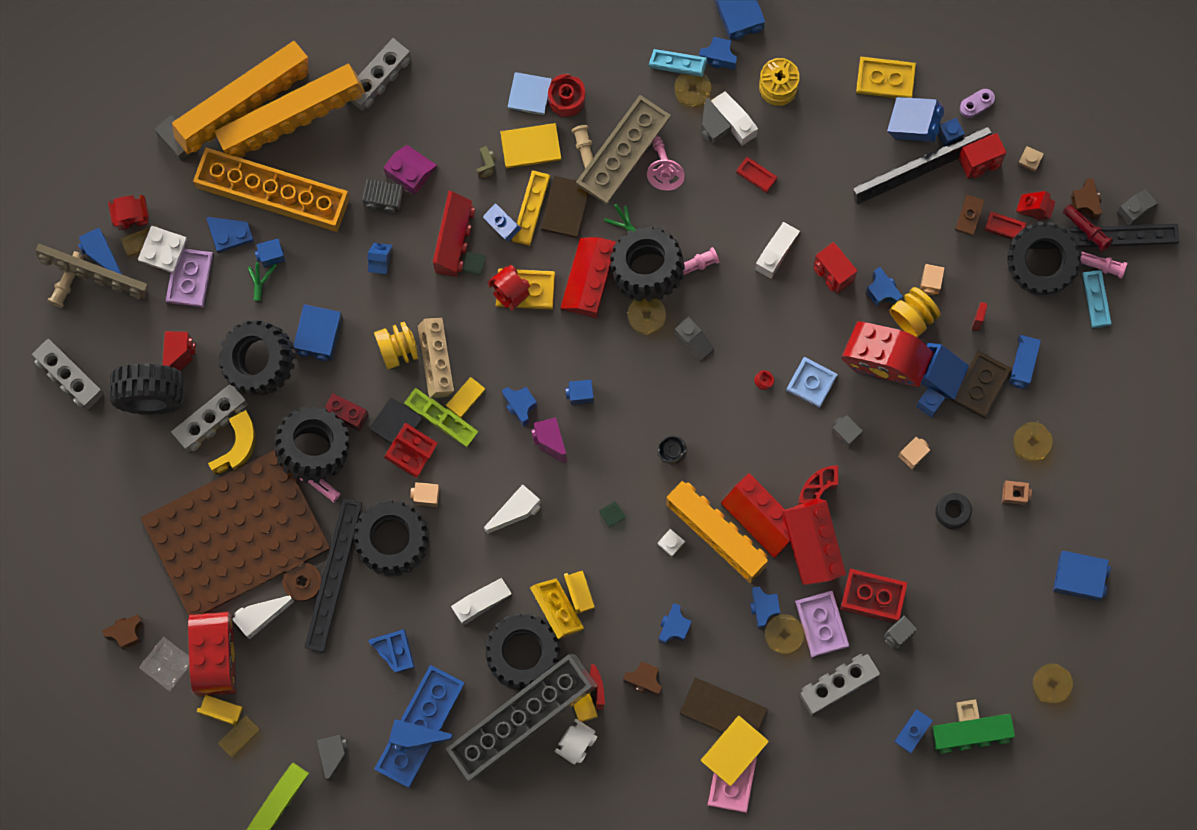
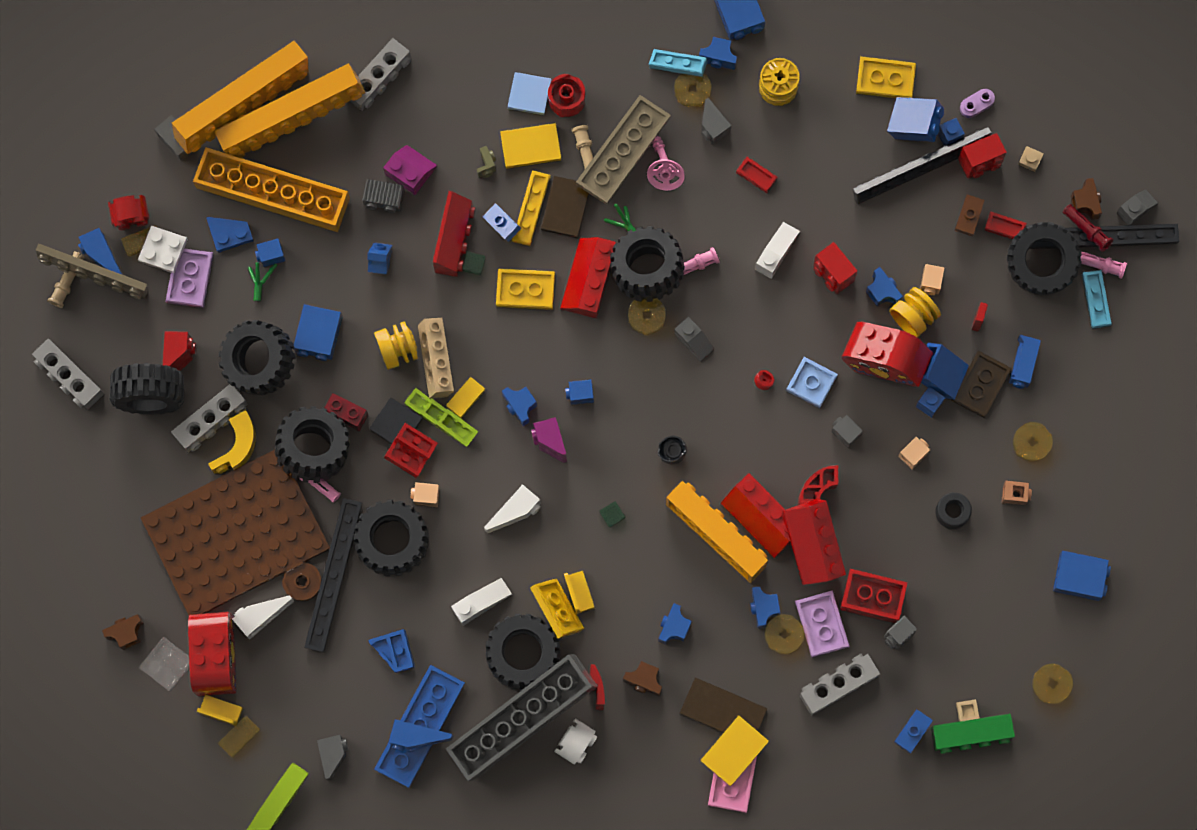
red brick [487,265,531,311] -> none
yellow tile [573,693,598,722] -> none
white plate [657,529,685,557] -> none
white slope [711,91,758,146] -> none
red brick [1016,191,1056,220] -> none

